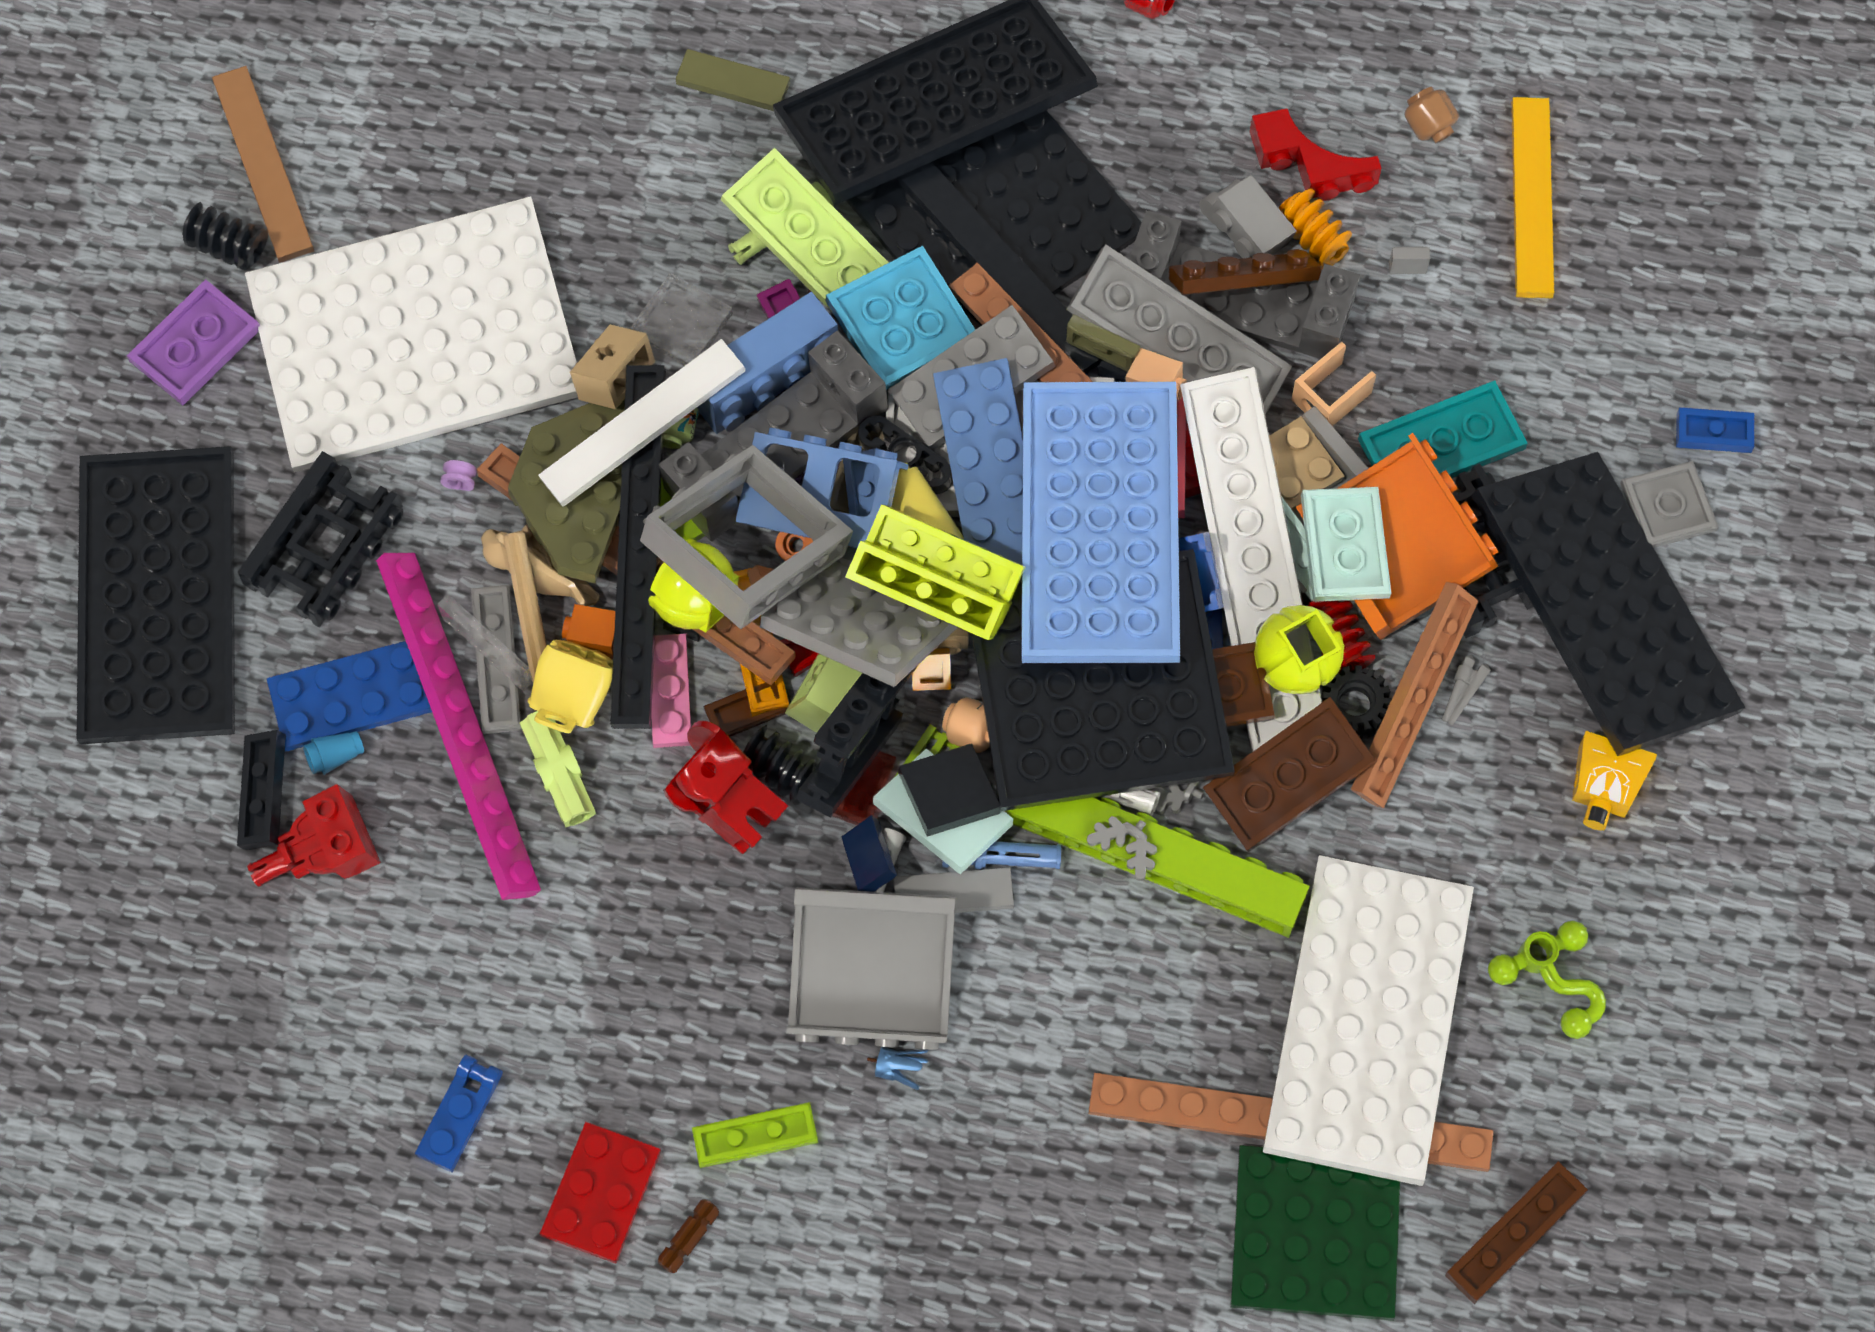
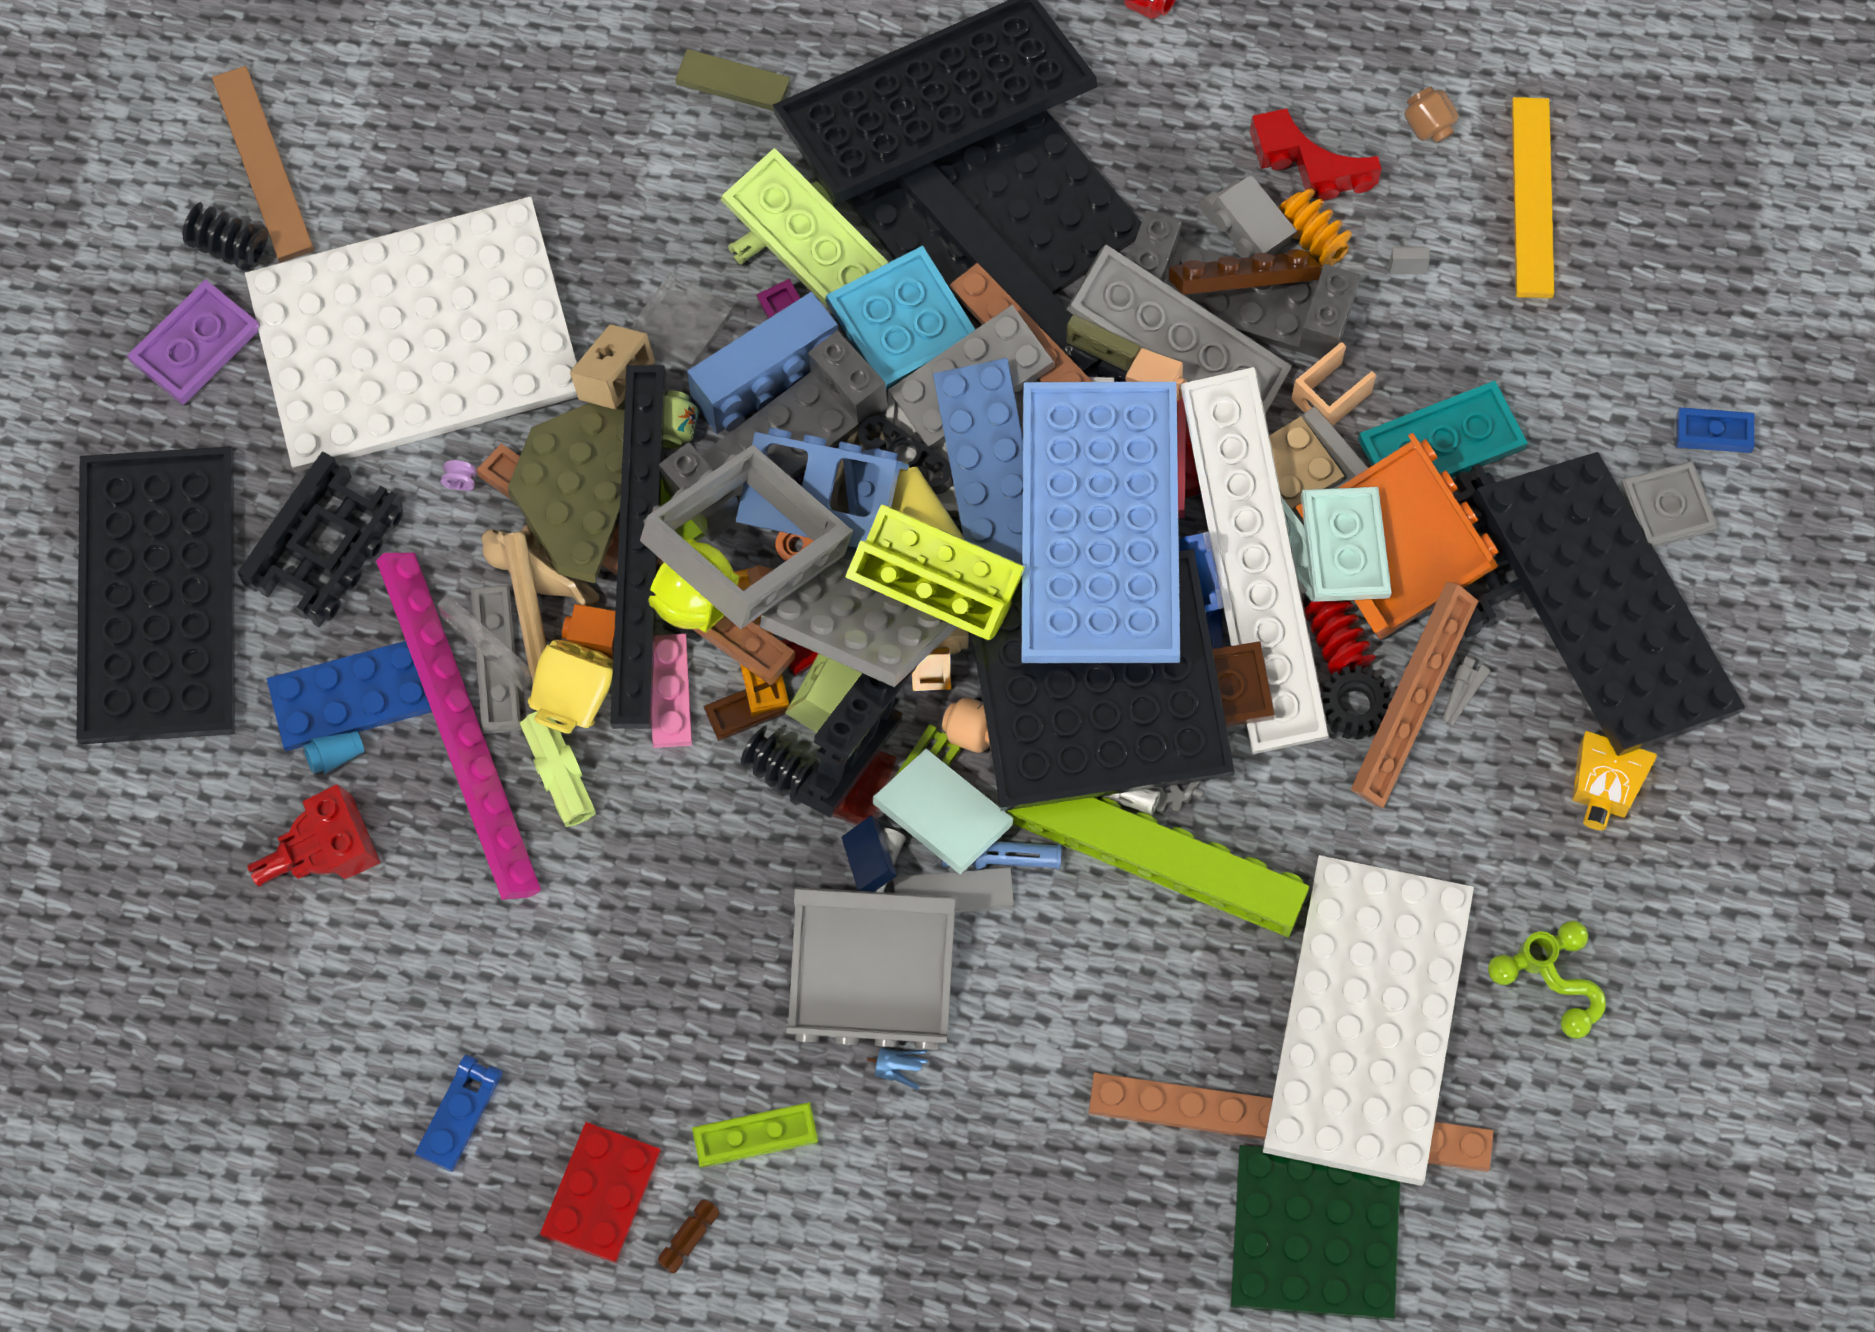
black plate [237,730,286,850] -> none
white tile [538,339,746,507] -> none
red piece [663,721,788,854] -> none
black tile [898,743,1001,837] -> none
light grey animal [1087,816,1157,881] -> none
reddish brown plate [1203,697,1377,852] -> none
neon yellow piece [1254,605,1344,694] -> none
reddish brown plate [1445,1161,1588,1305] -> none

